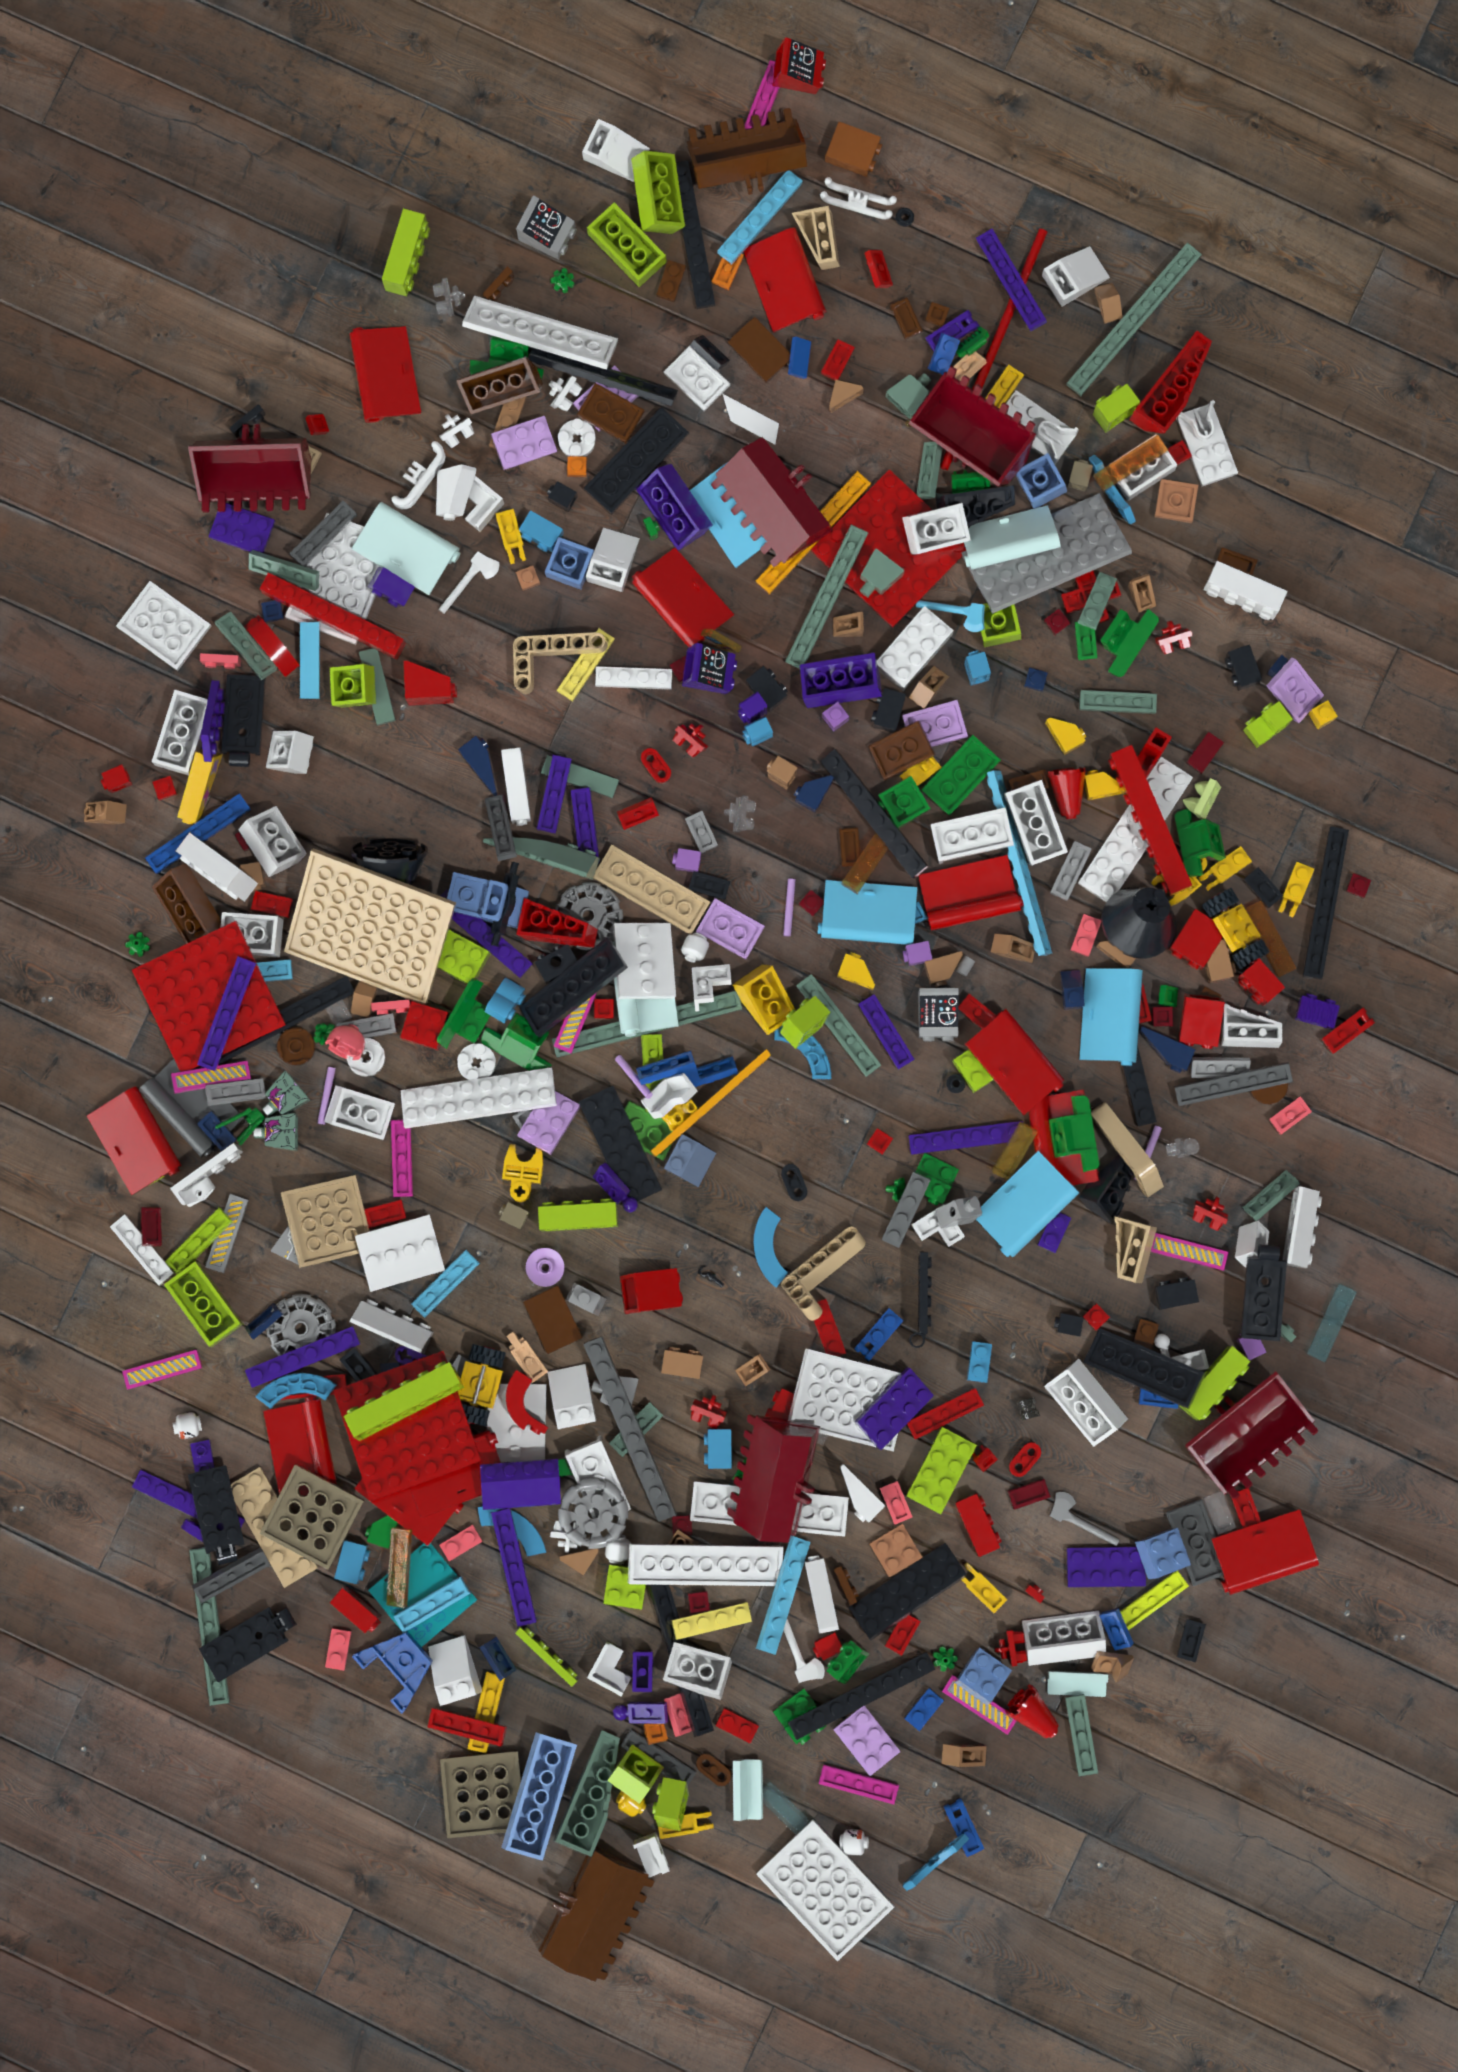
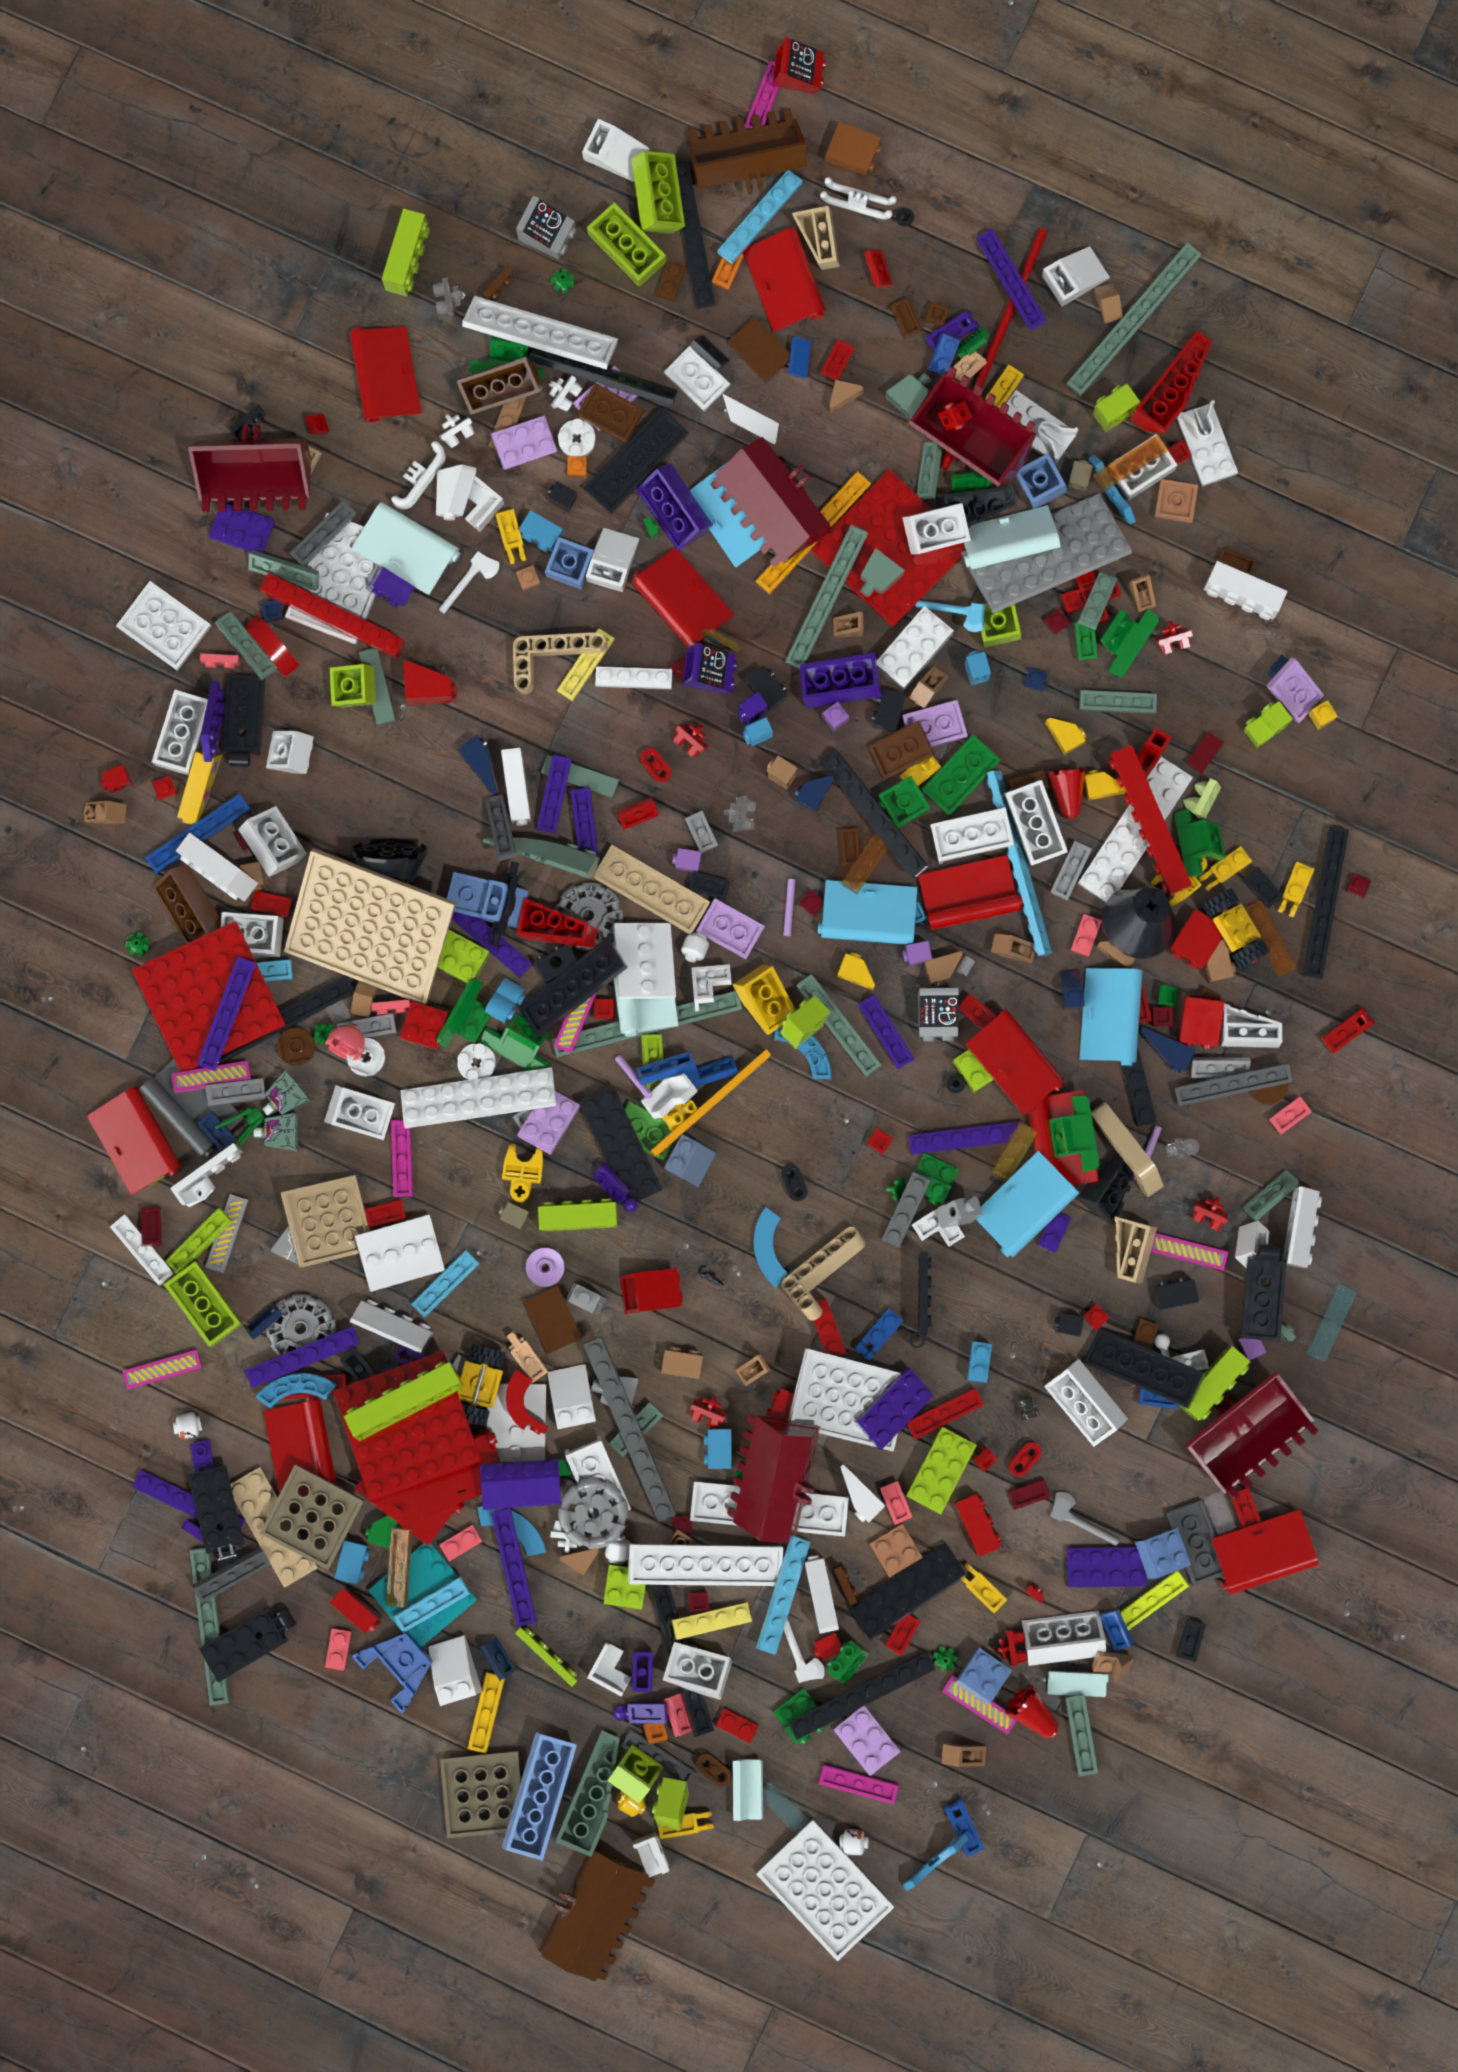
medium azure tile [300,622,320,699] -> none
lavender bar [318,1067,336,1125] -> none
red plate [427,1708,507,1746] -> none
blue plate [904,1687,944,1731] -> none
black brick [1224,644,1262,691] -> none
red brick [1238,958,1285,1007] -> none
dark purple brick [1295,994,1340,1030] -> none
none -> red brick [938,400,973,431]

